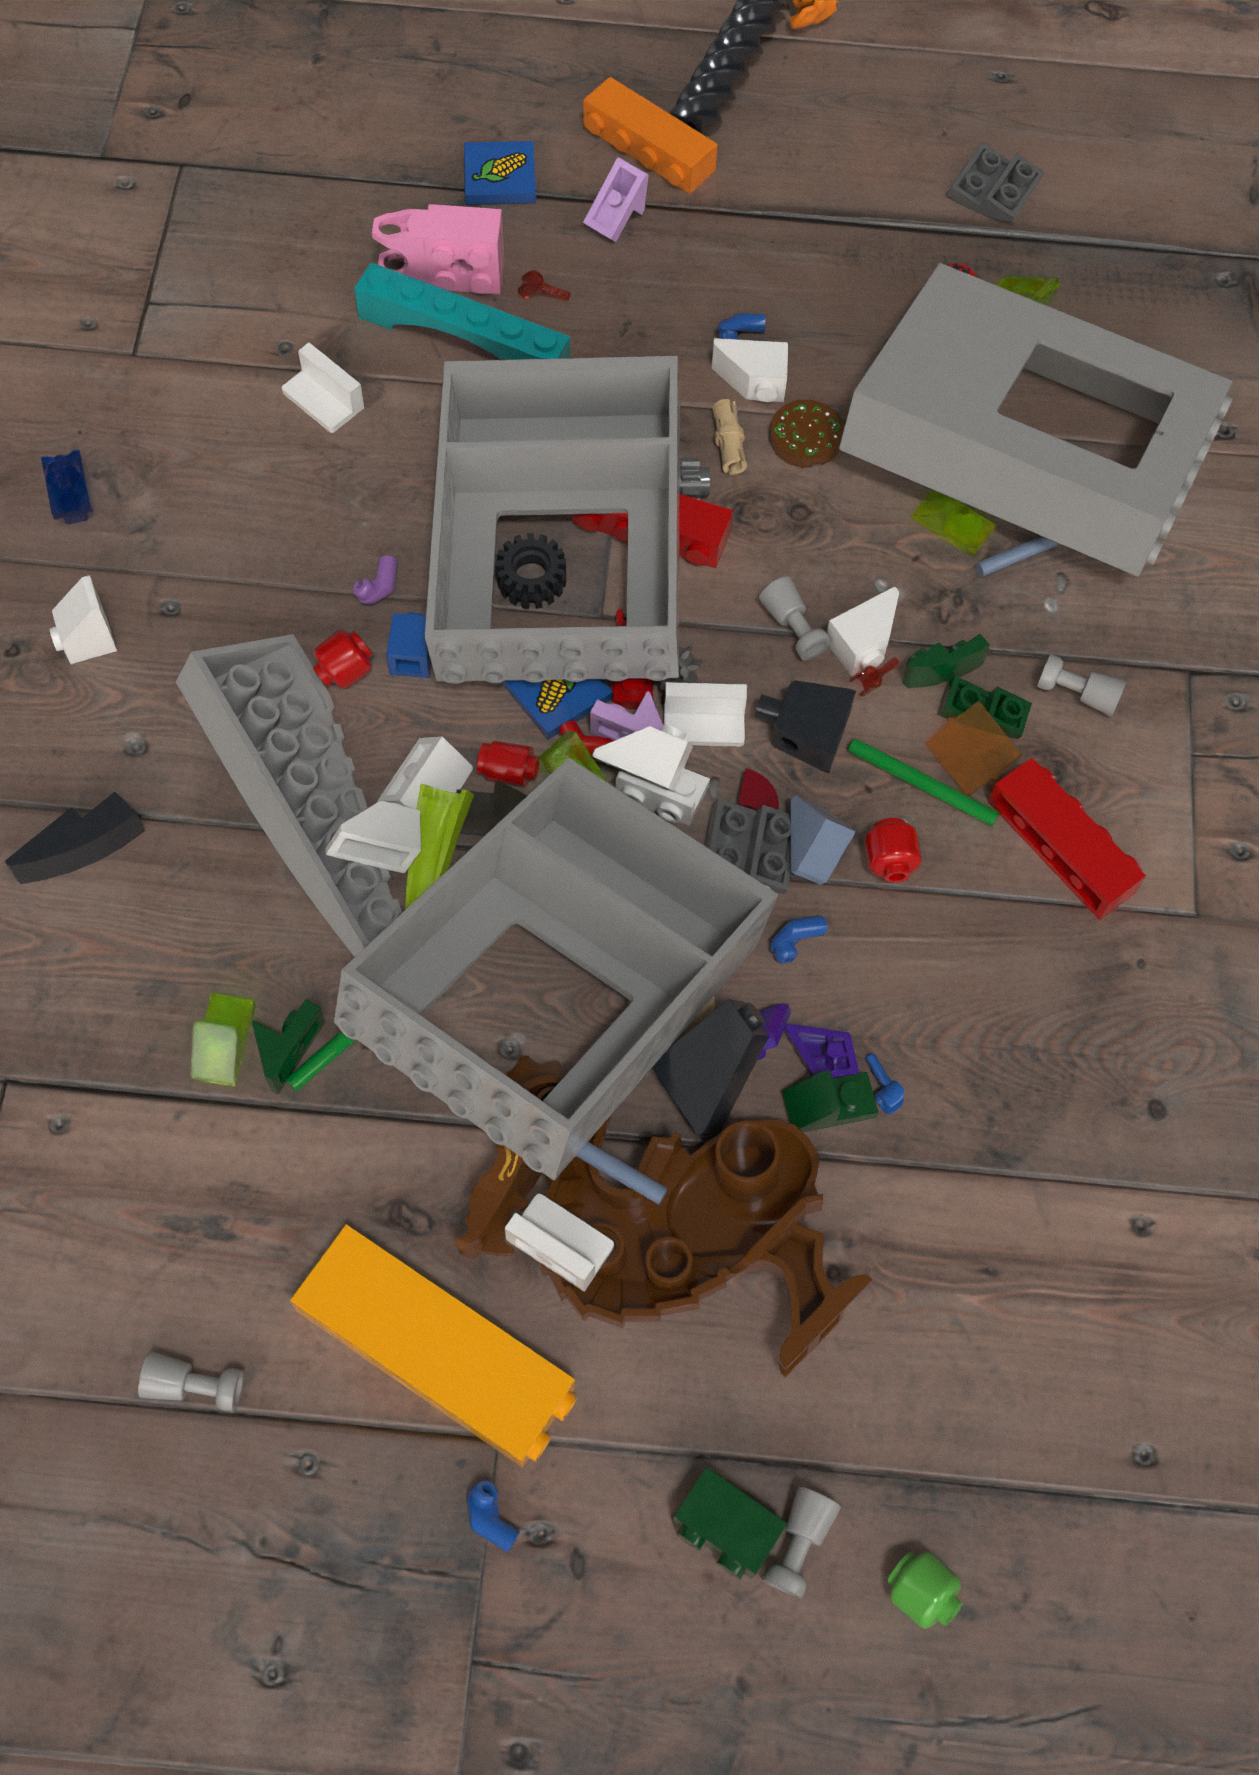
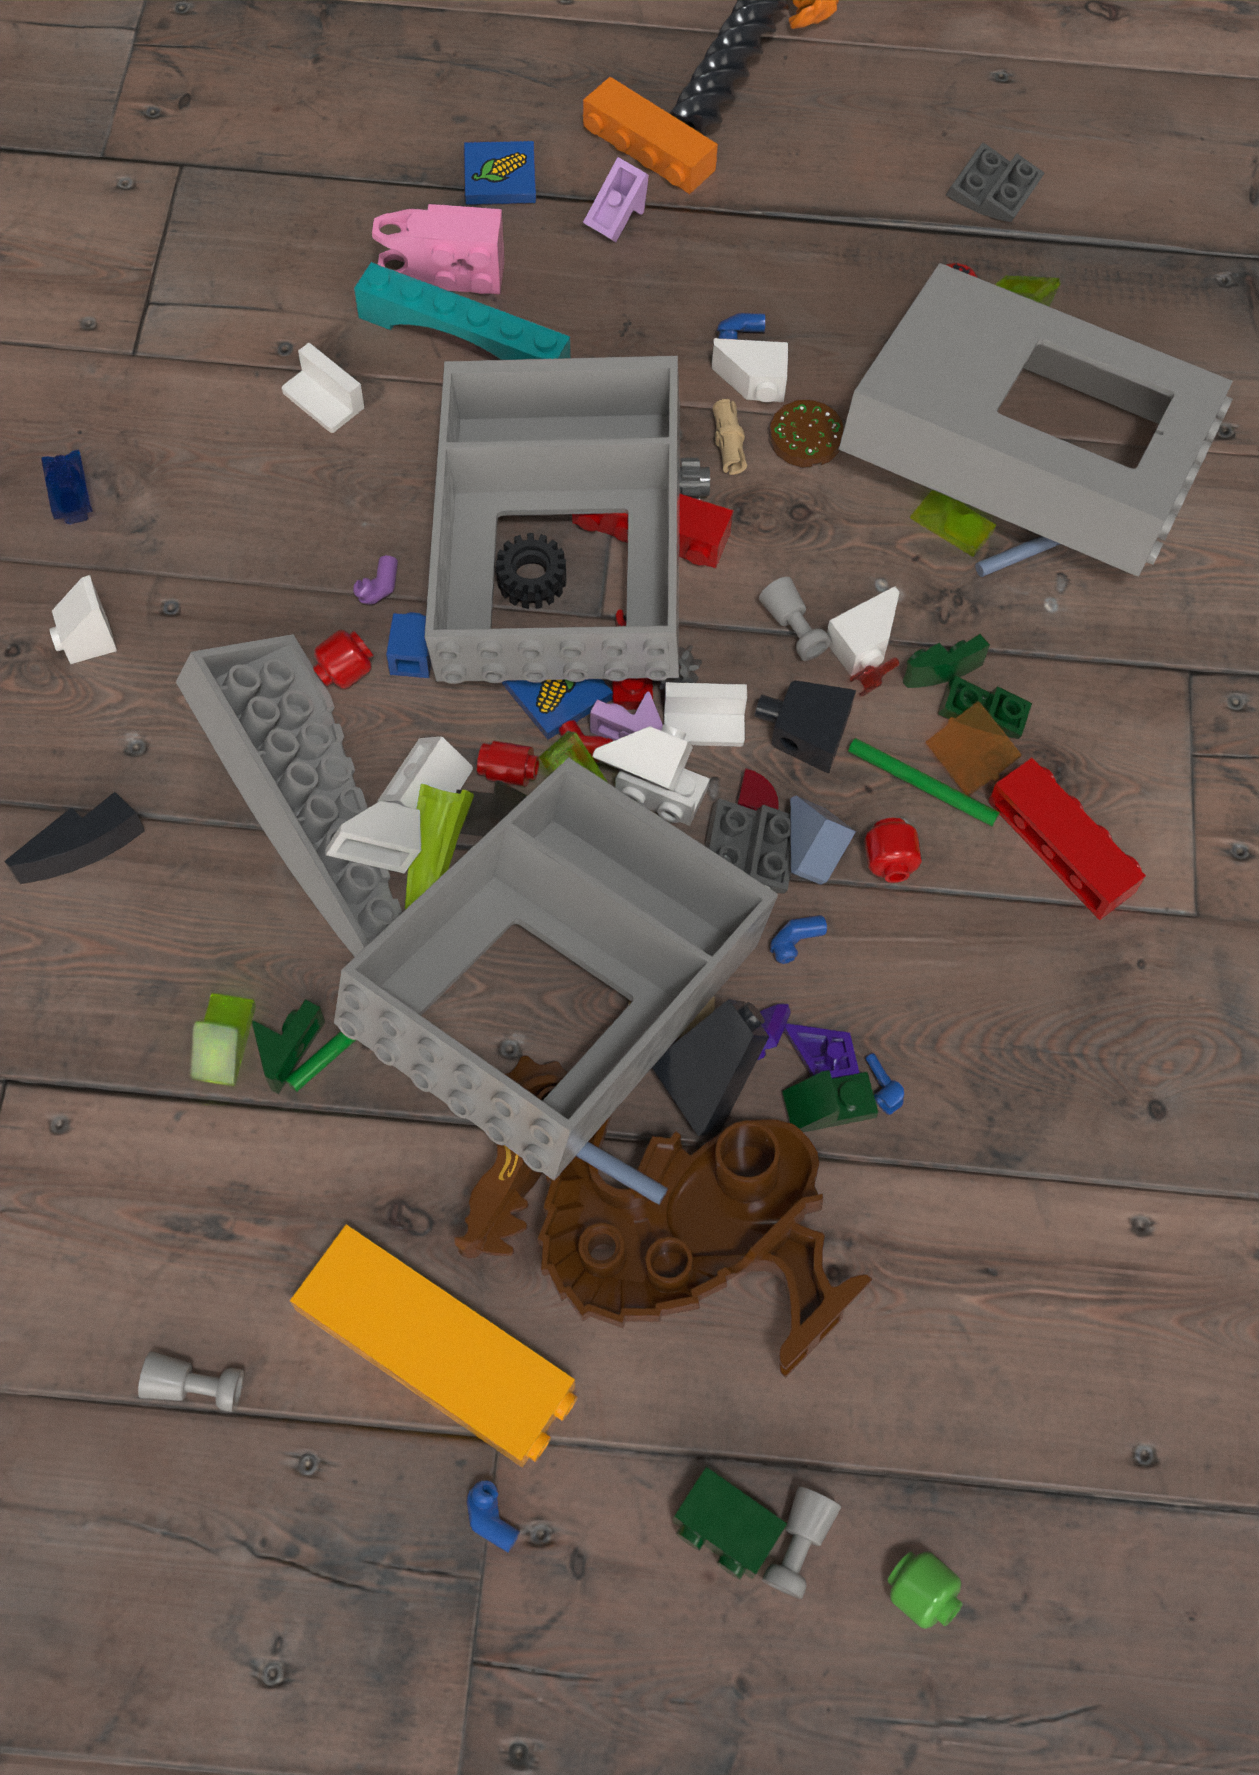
white panel [505,1194,614,1292] -> none
clear red hand [518,270,571,301] -> none
light grey piece [1037,654,1127,717] -> none

